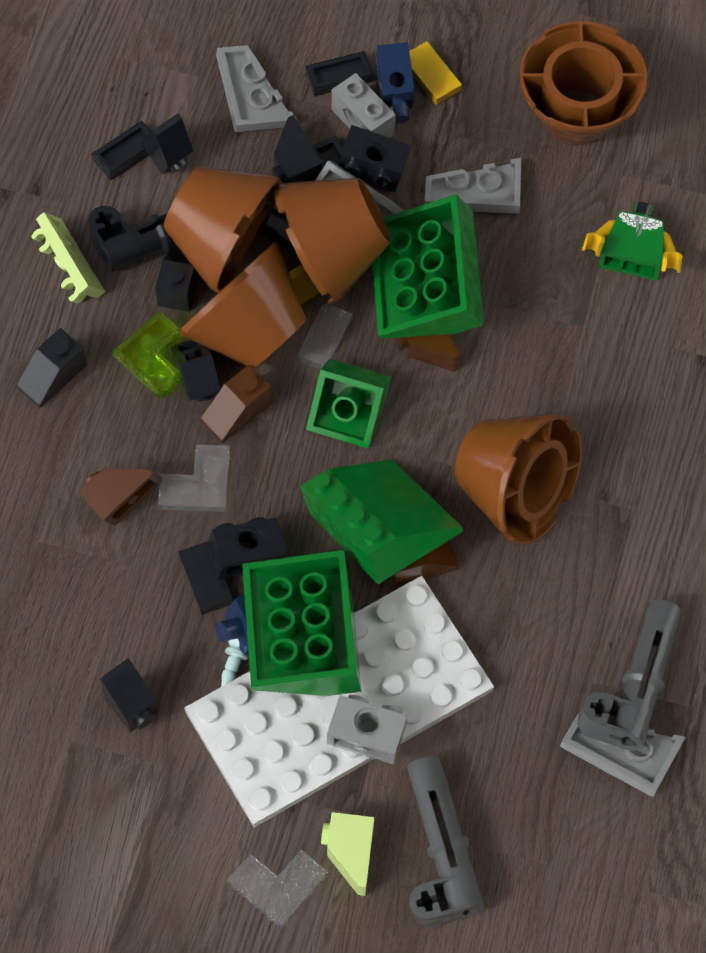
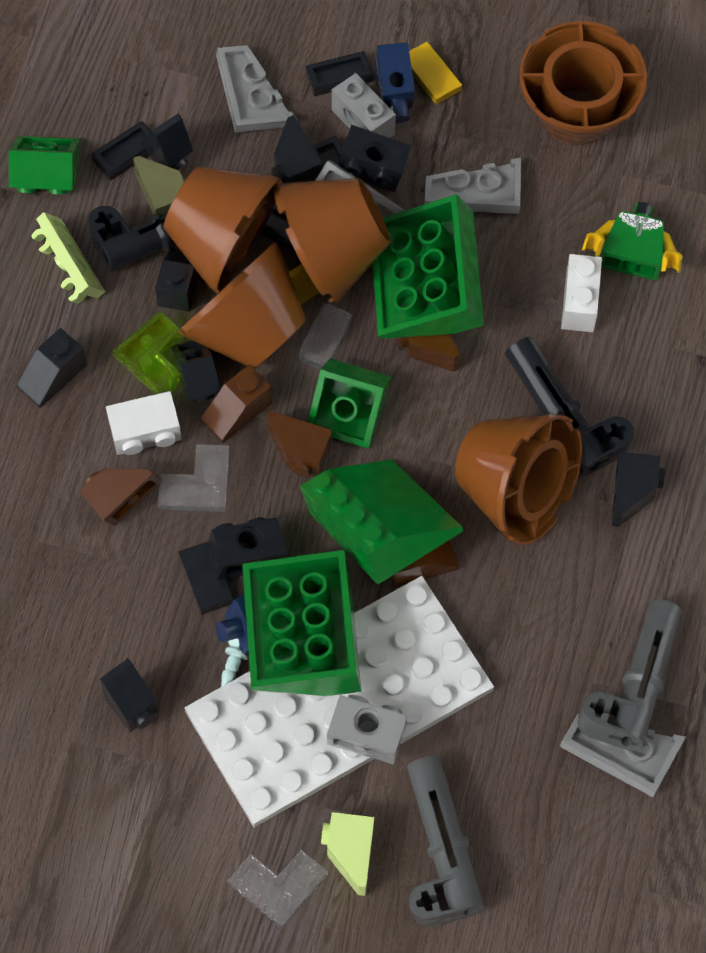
none -> green slope [8,136,81,194]
none -> white brick [106,391,181,455]
none -> olive slope [133,156,184,216]
none -> reddish brown slope [267,410,332,477]
none -> black piece [505,336,634,476]
none -> white brick [561,254,602,332]
none -> black slope [612,452,665,527]

